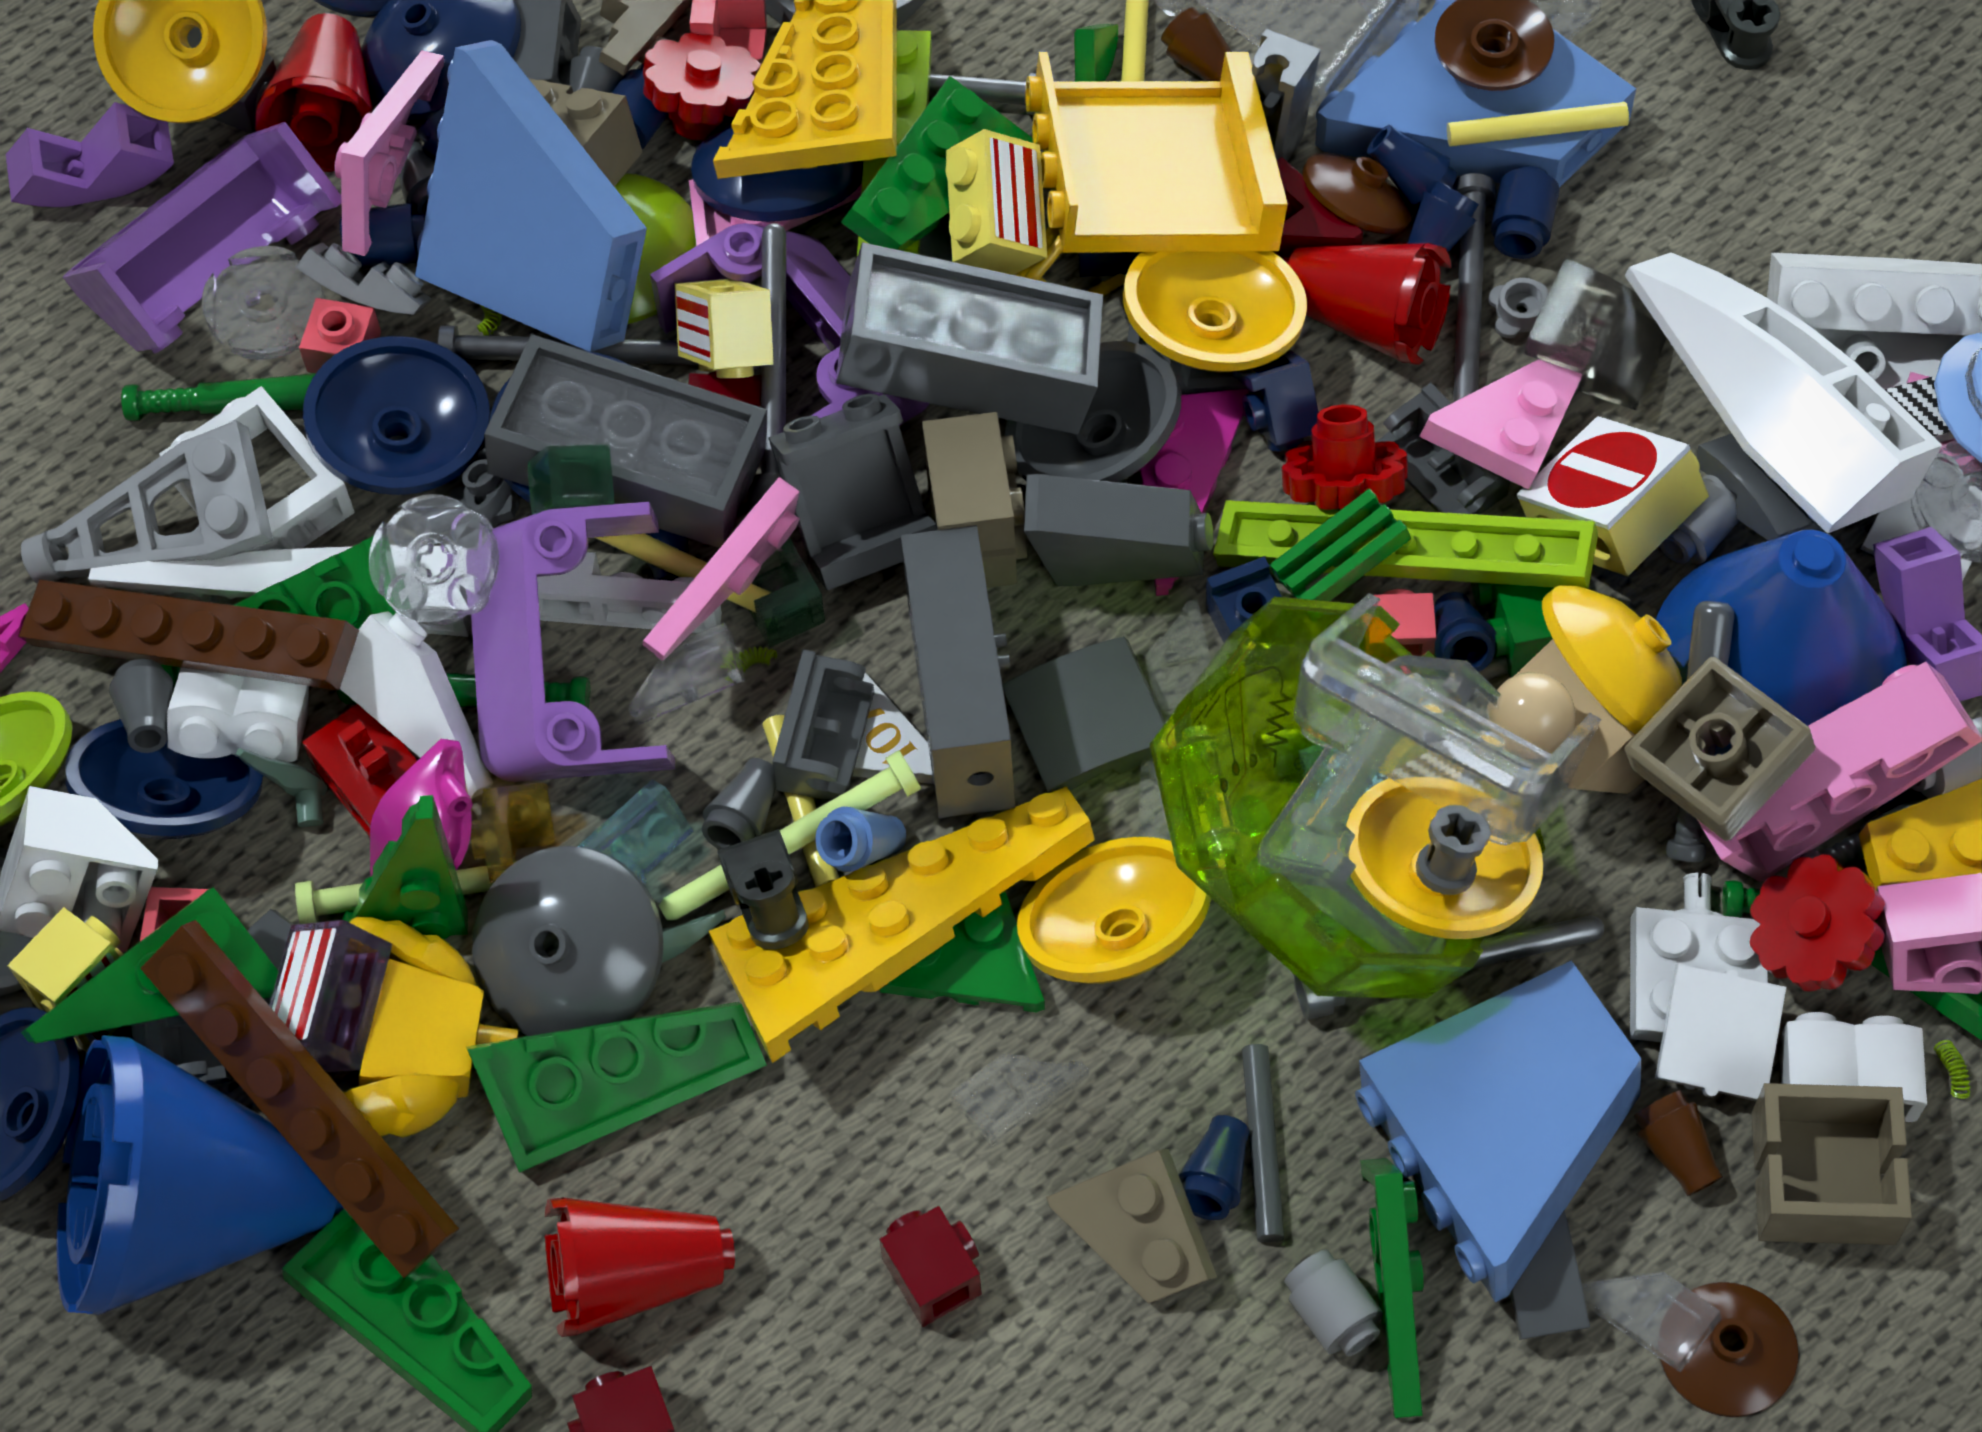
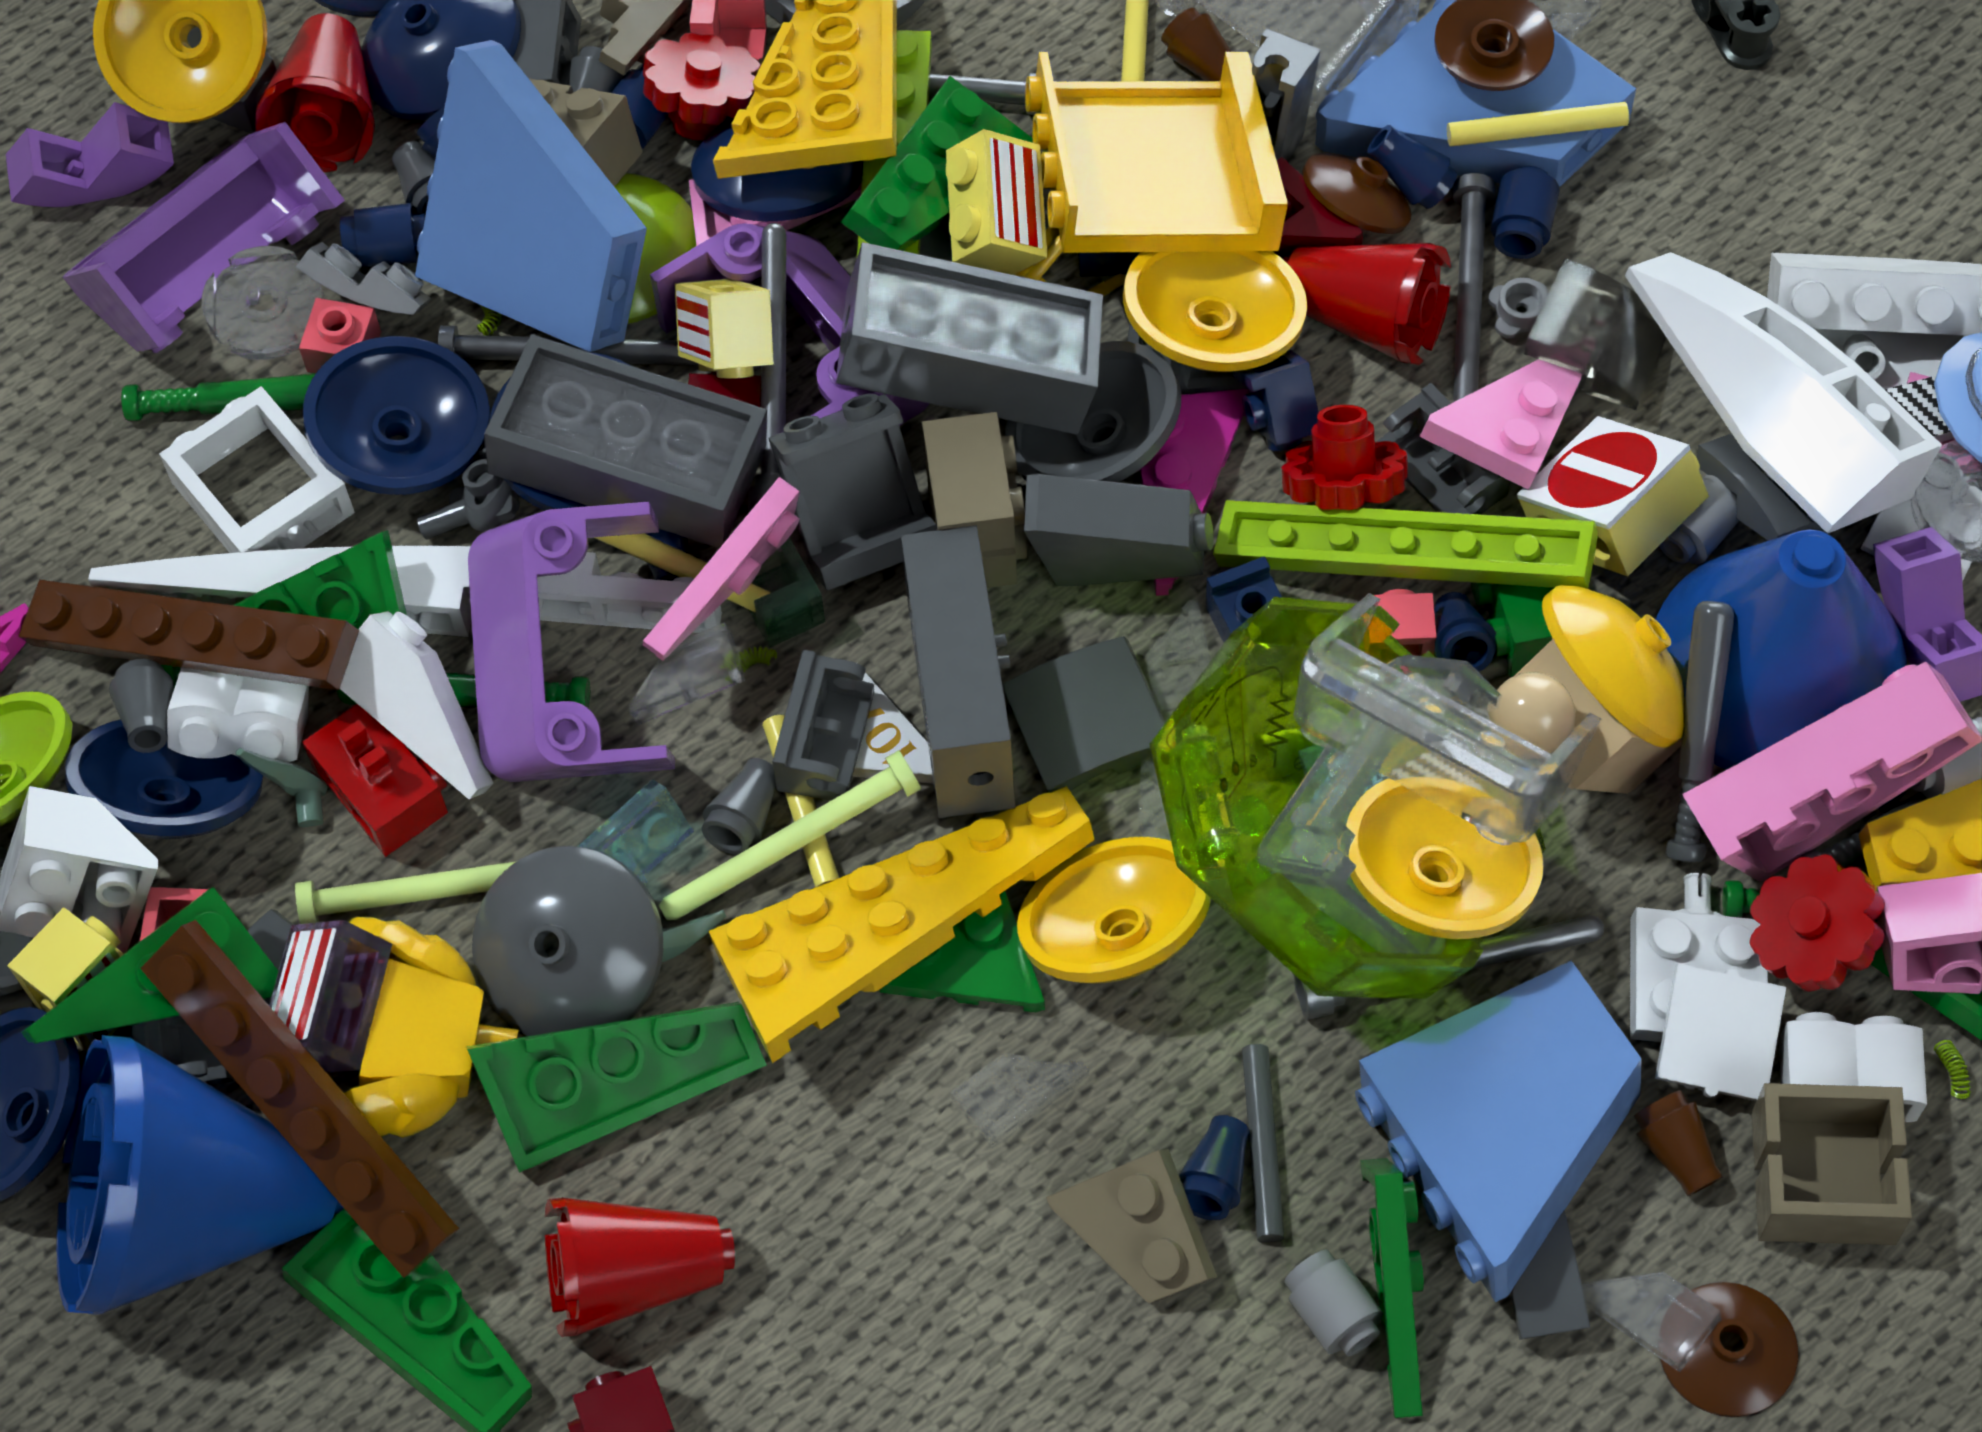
light grey plate [21,420,273,584] -> none
bright pink wing [335,51,444,256] -> none
green wing [342,795,468,943] -> none
clear plate [369,494,499,625] -> none
dark pink hat [370,738,473,876] -> none
clear yellow bracket [471,782,555,883] -> none
clear green panel [528,444,615,515] -> none
pearl dark grey piece [717,829,809,950] -> none
medium blue cone [815,807,906,872] -> none
dark red brick [879,1206,982,1328] -> none
green tile [1074,24,1118,82] -> none
green tile [1269,488,1411,615] -> none
dark blue cone [1407,181,1479,252] -> none
dark grey bush [1415,805,1491,895] -> none
dark tan brick [1624,657,1815,841] -> none

